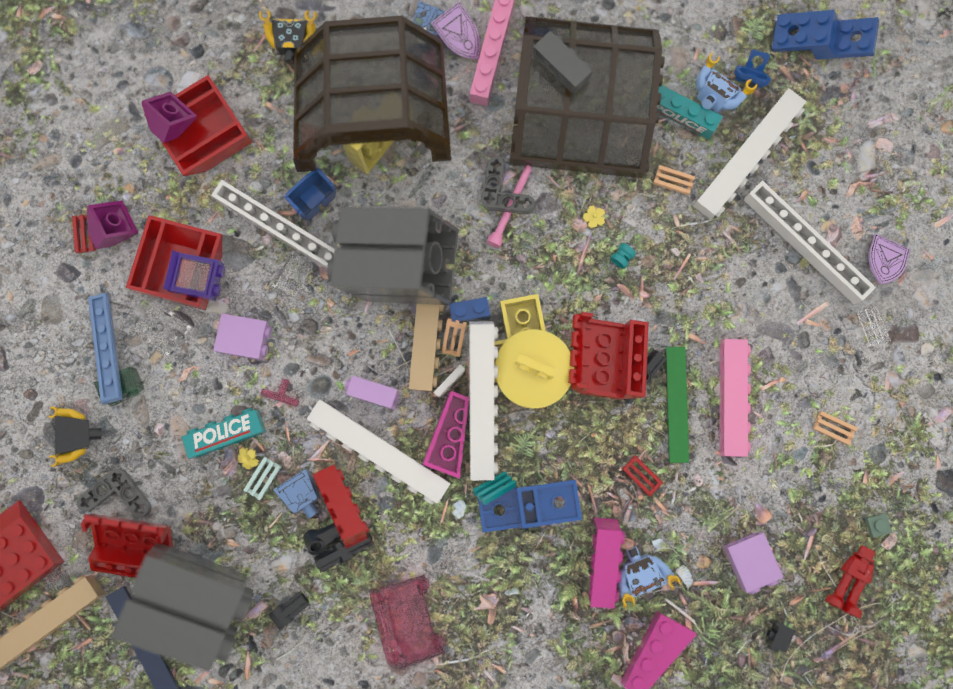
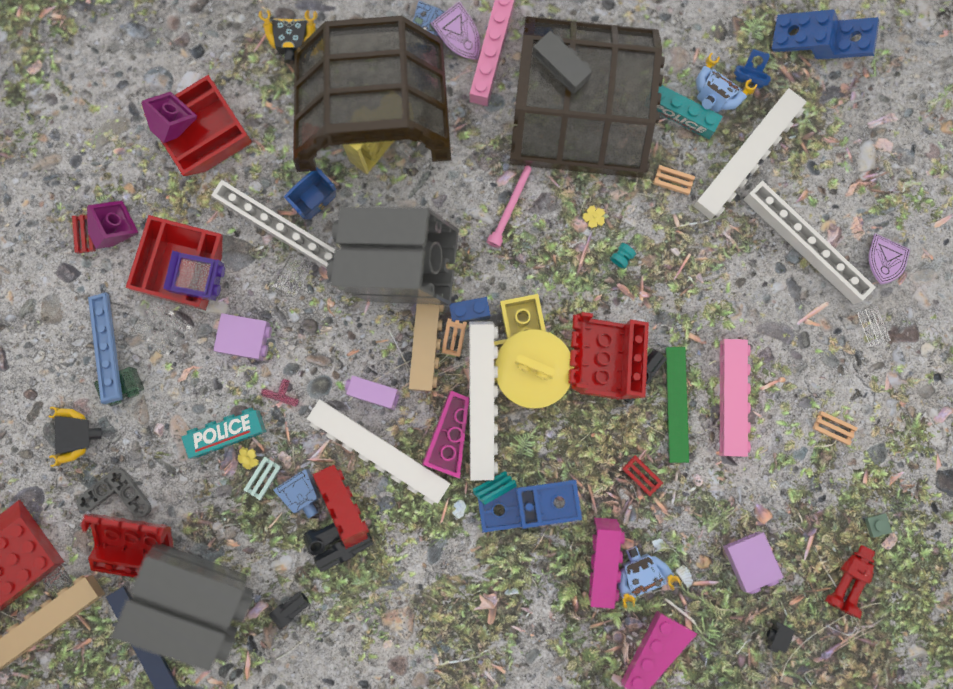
clear pink windscreen [369,574,445,670] -> none
white tile [433,365,465,398] -> none
dark grey beam [481,156,536,214] -> none

